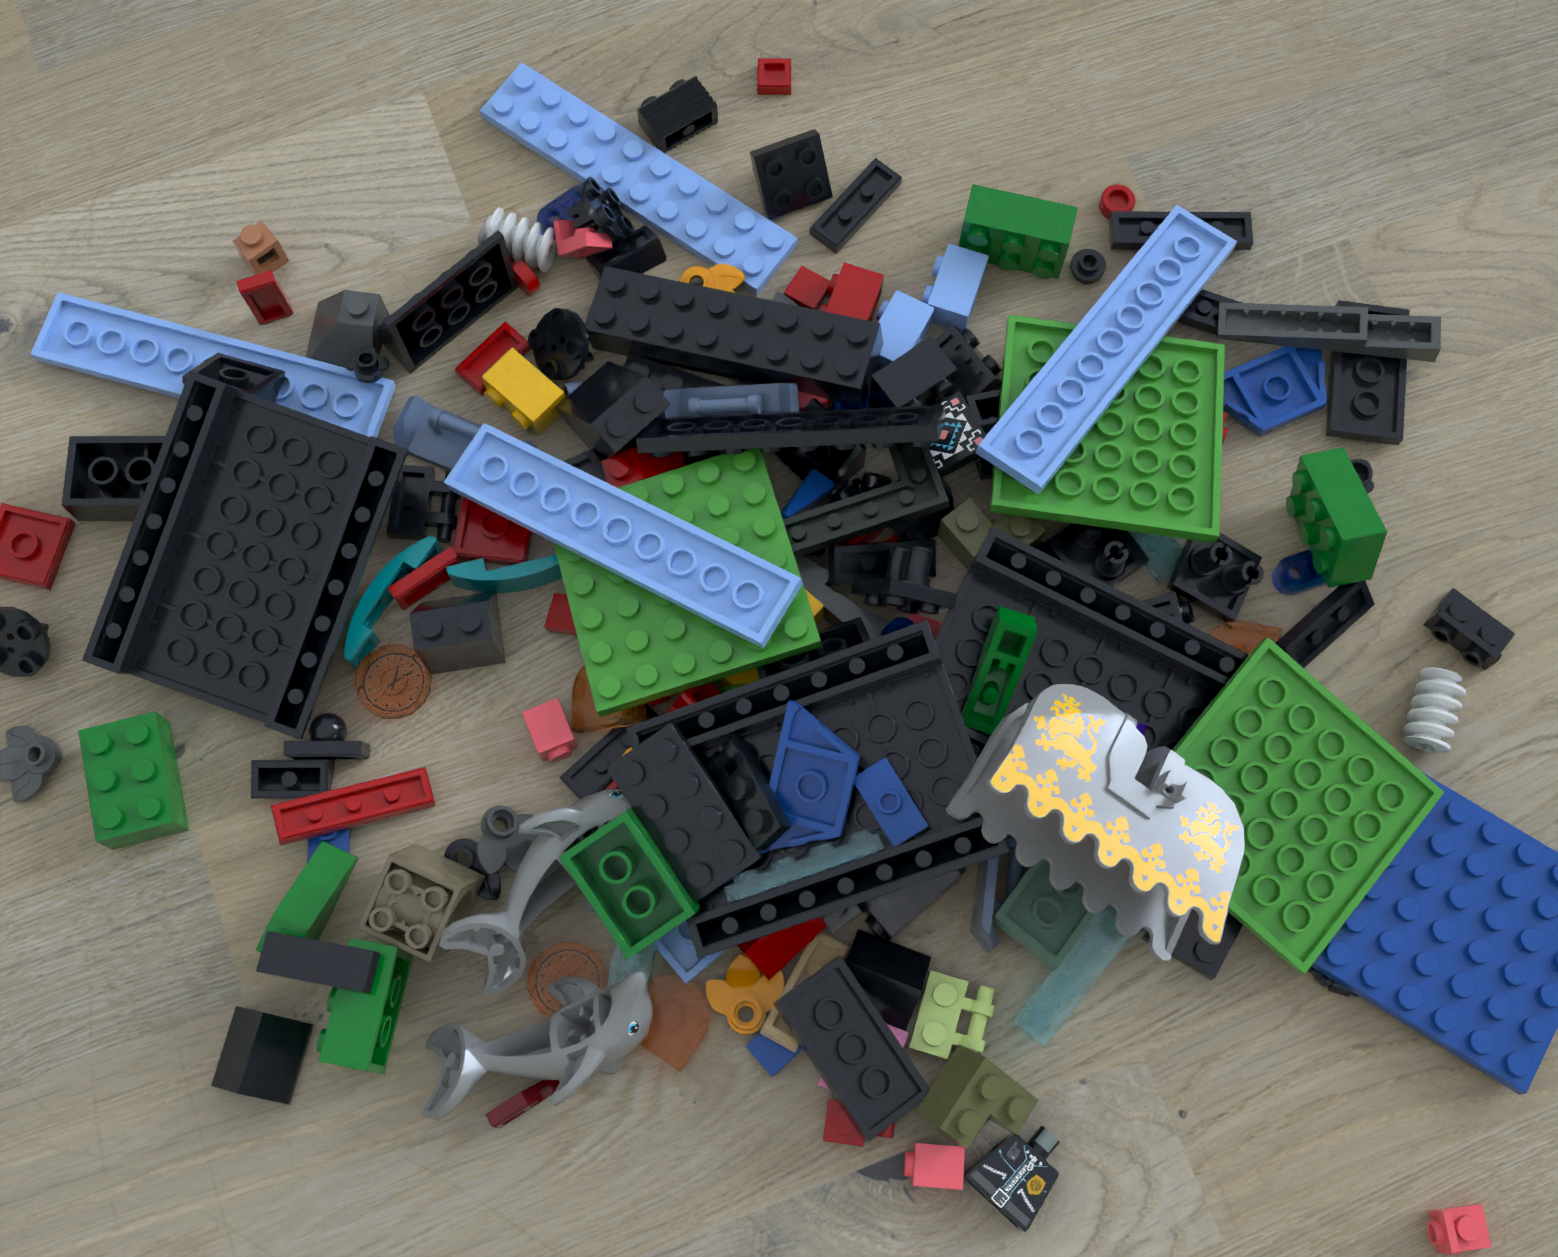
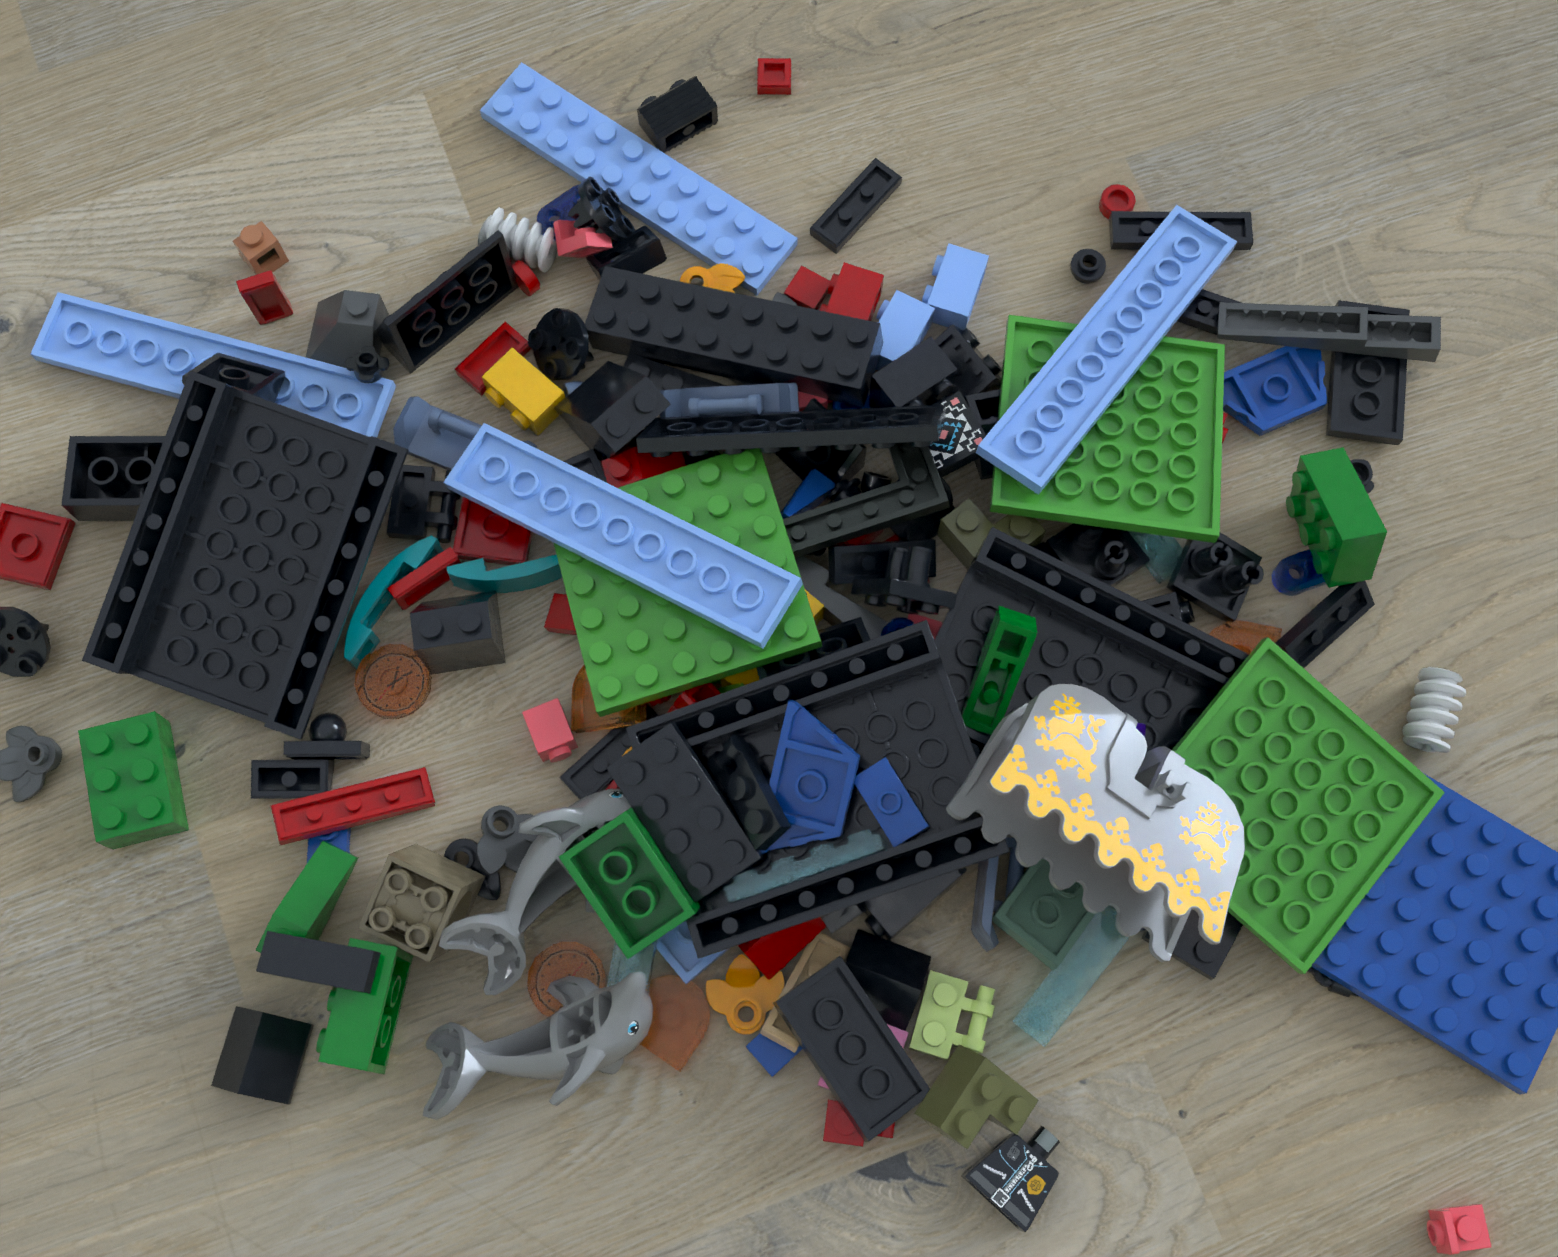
dark red tile [485,1080,560,1128] -> none
black plate [750,129,833,220] -> none
coral brick [904,1143,965,1190] -> none
green brick [958,184,1078,279] -> none
black bracket [1423,588,1515,670] -> none

